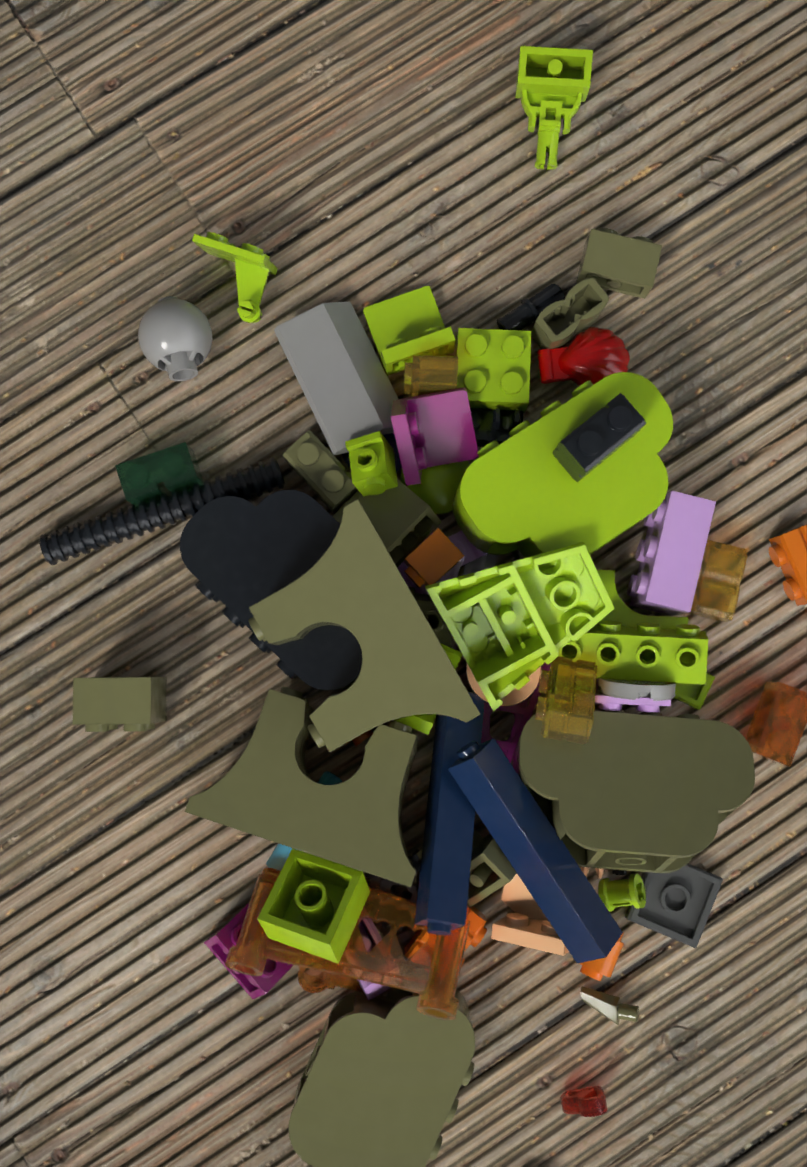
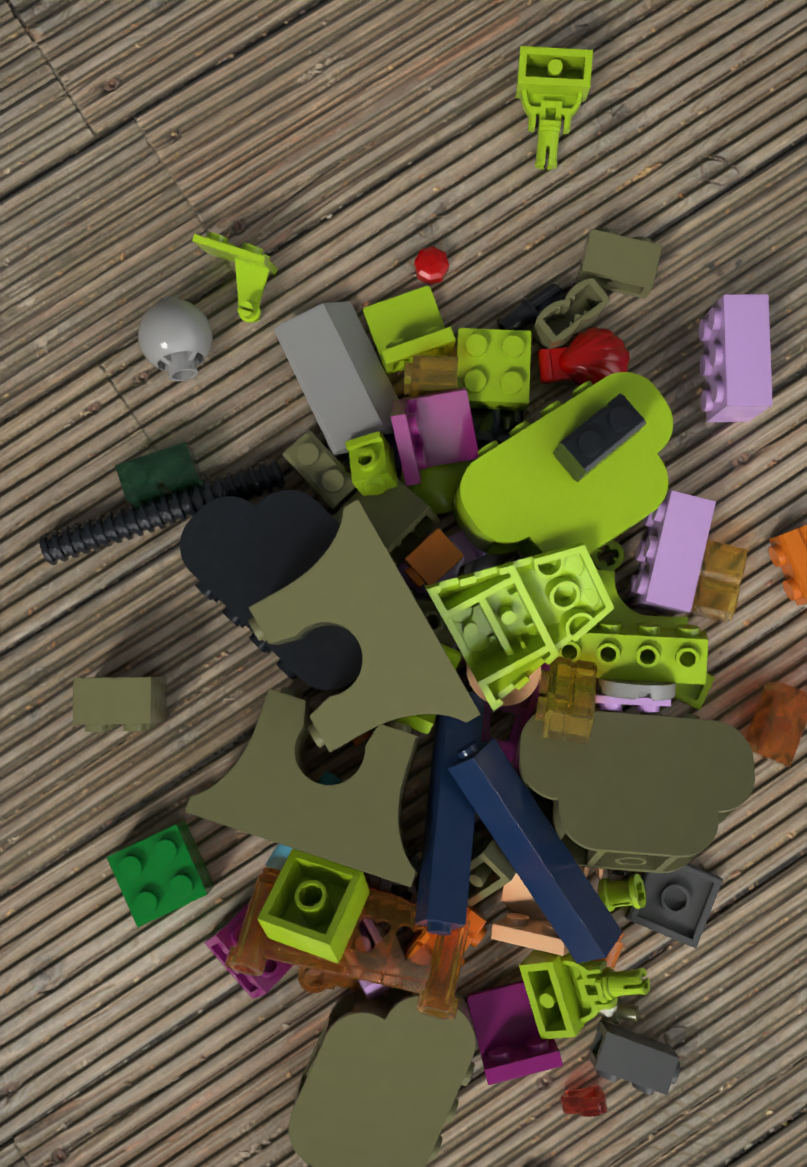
none -> green brick [107,819,215,928]
none -> red tile [414,246,449,285]
none -> magenta bracket [467,980,563,1085]
none -> lime brick [519,949,650,1039]
none -> dark grey brick [588,1020,680,1095]
none -> lime bush [590,540,624,570]
none -> lavender brick [698,294,773,422]

